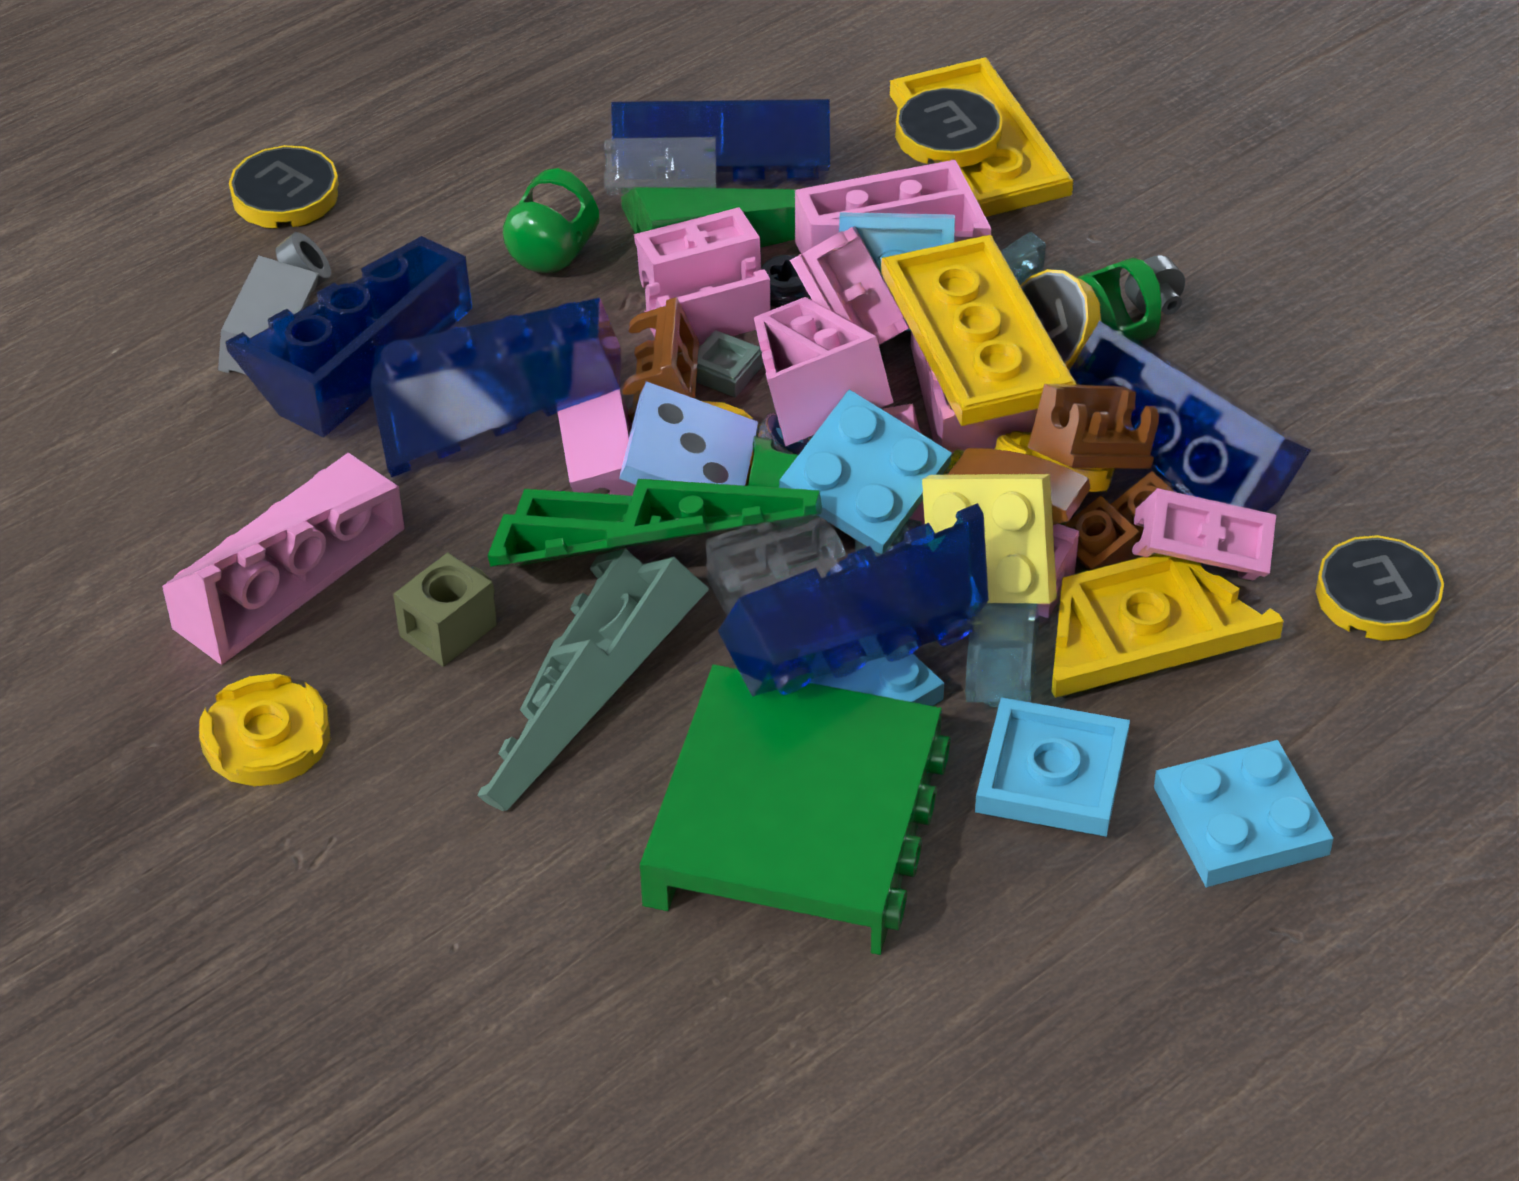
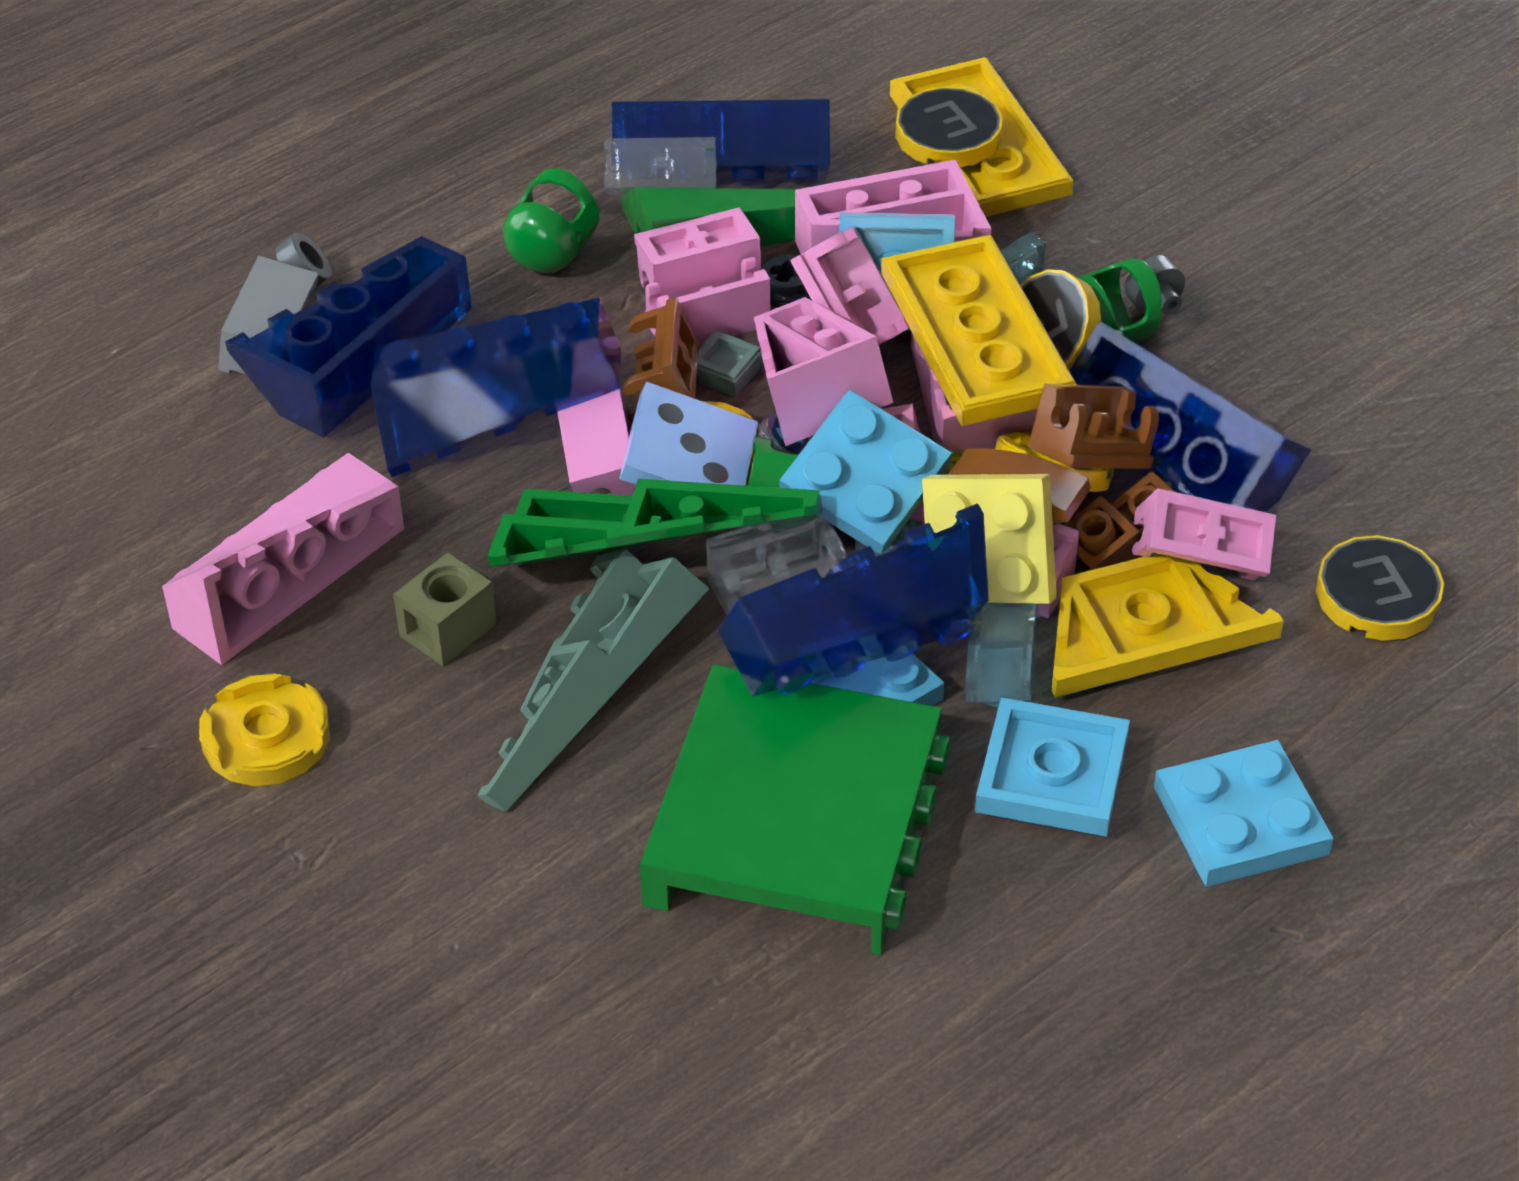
tile [229,145,339,228] -> none

